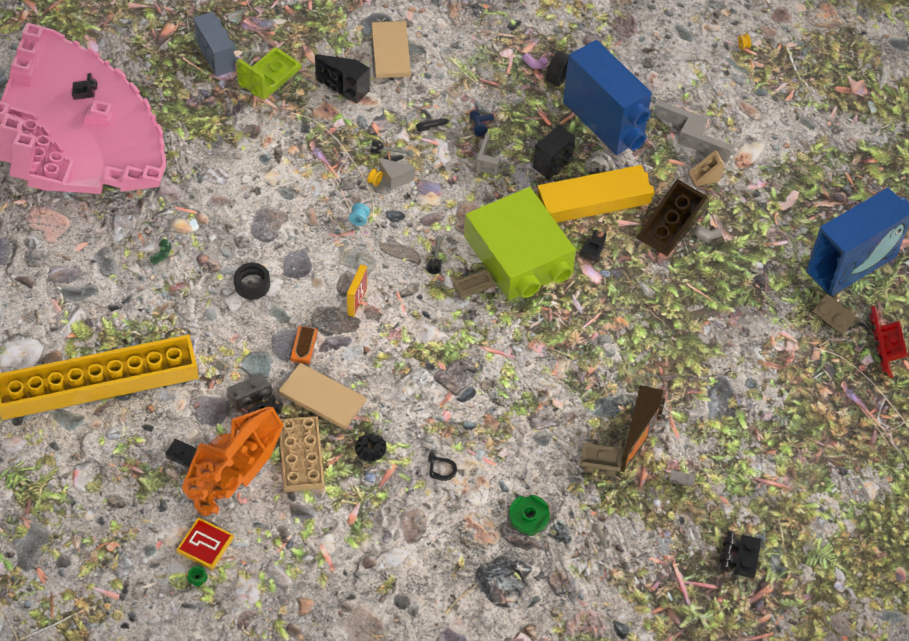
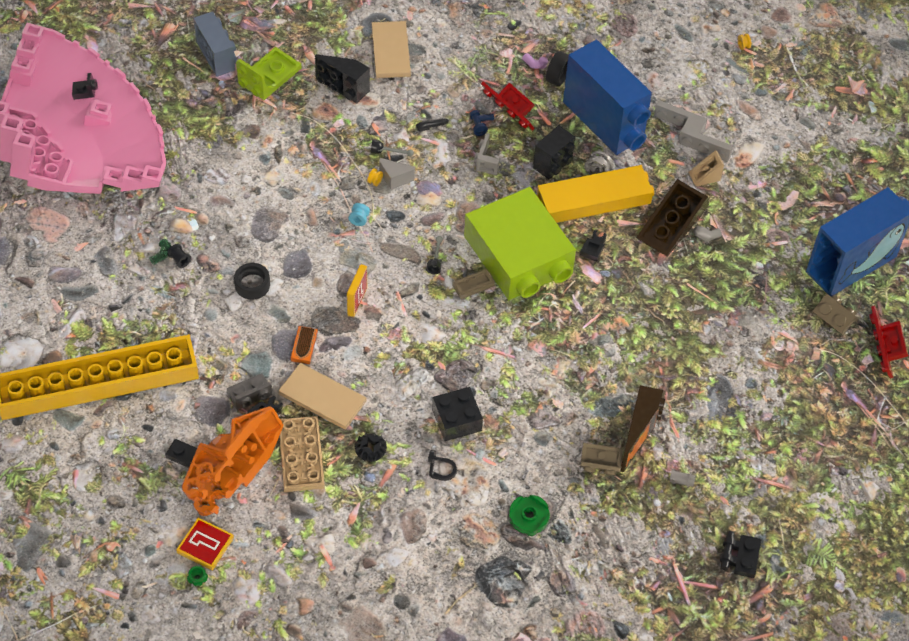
none -> black bush [167,243,192,268]
none -> black brick [432,387,483,441]
none -> red bracket [481,81,535,131]

